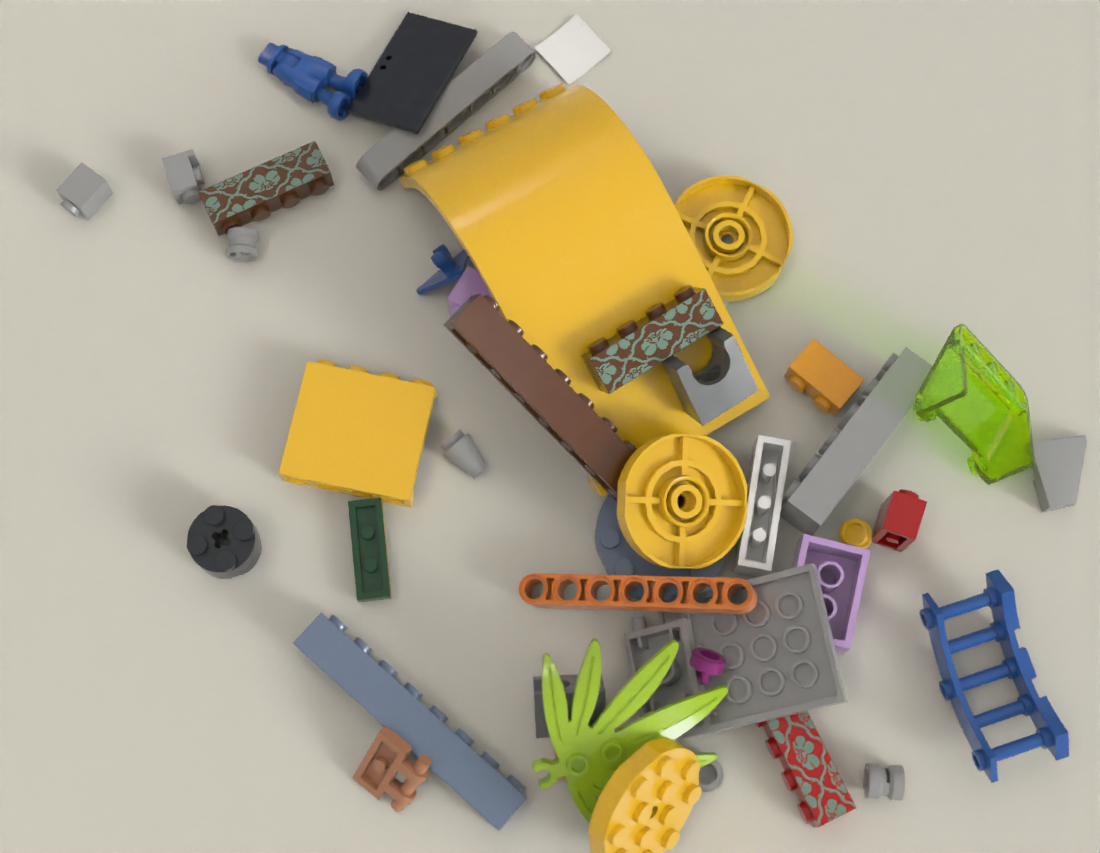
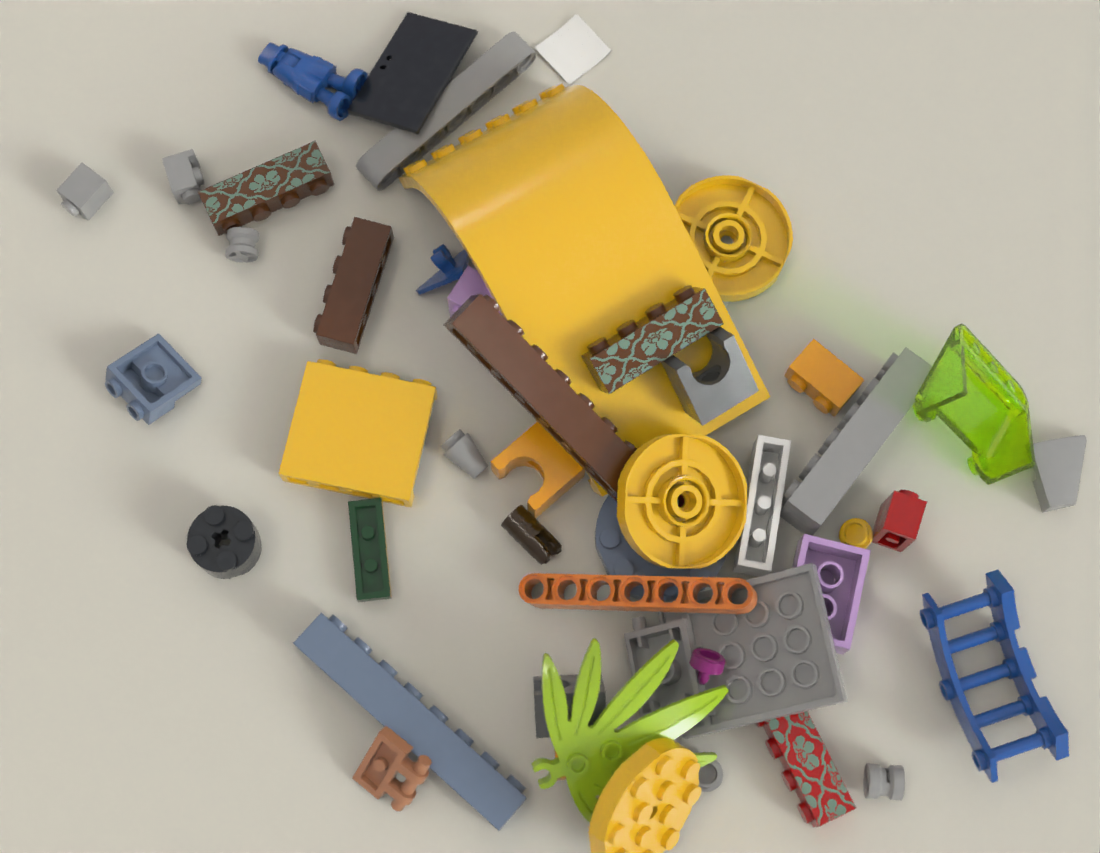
none -> sand blue plate [105,333,202,425]
none -> reddish brown brick [313,217,394,354]
none -> light orange piece [491,422,585,518]
none -> dark brown hinge [501,505,562,565]

